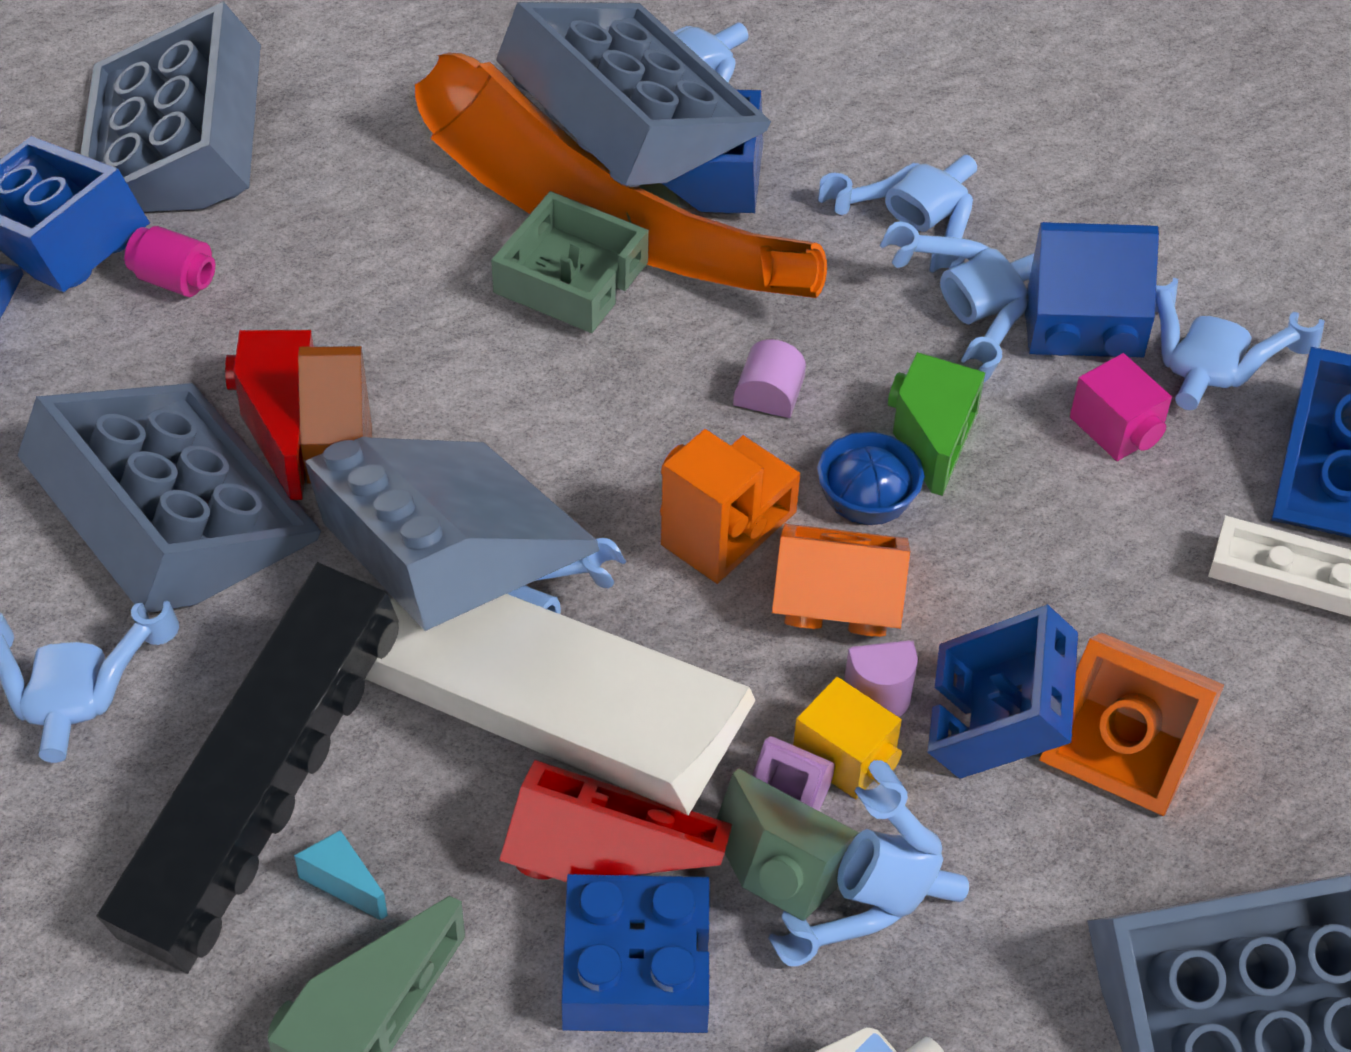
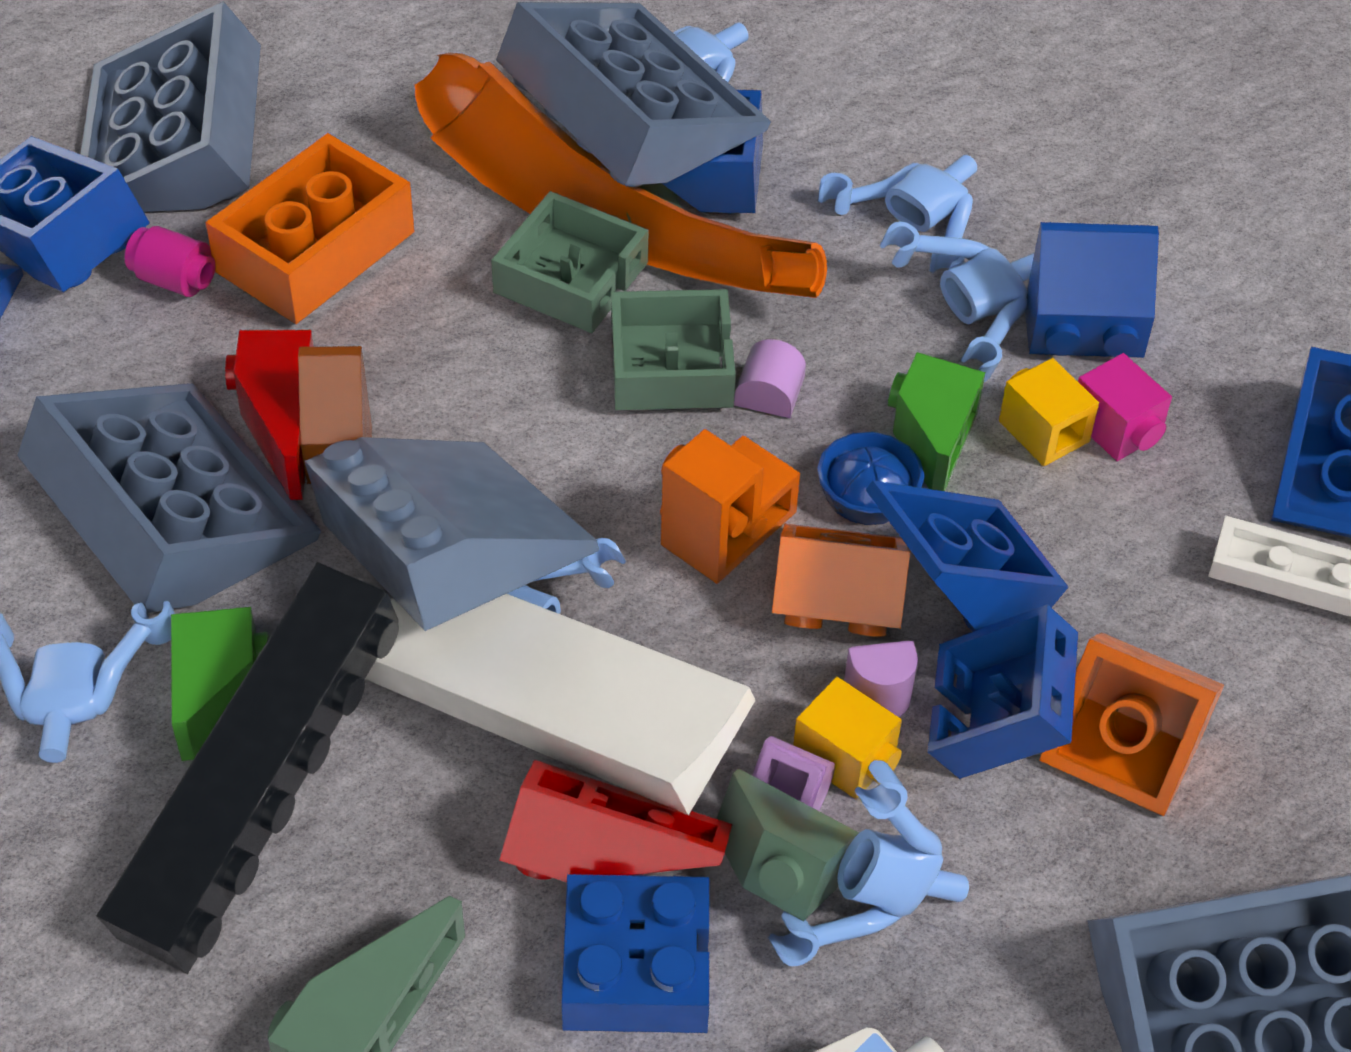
medium azure piece [294,830,388,920] -> none
light blue piece [1155,278,1325,410] -> none
none -> bright green slope [171,607,269,761]
none -> orange brick [205,133,415,324]
none -> sand green piece [611,289,736,410]
none -> blue slope [866,480,1069,632]
none -> yellow brick [999,358,1099,467]

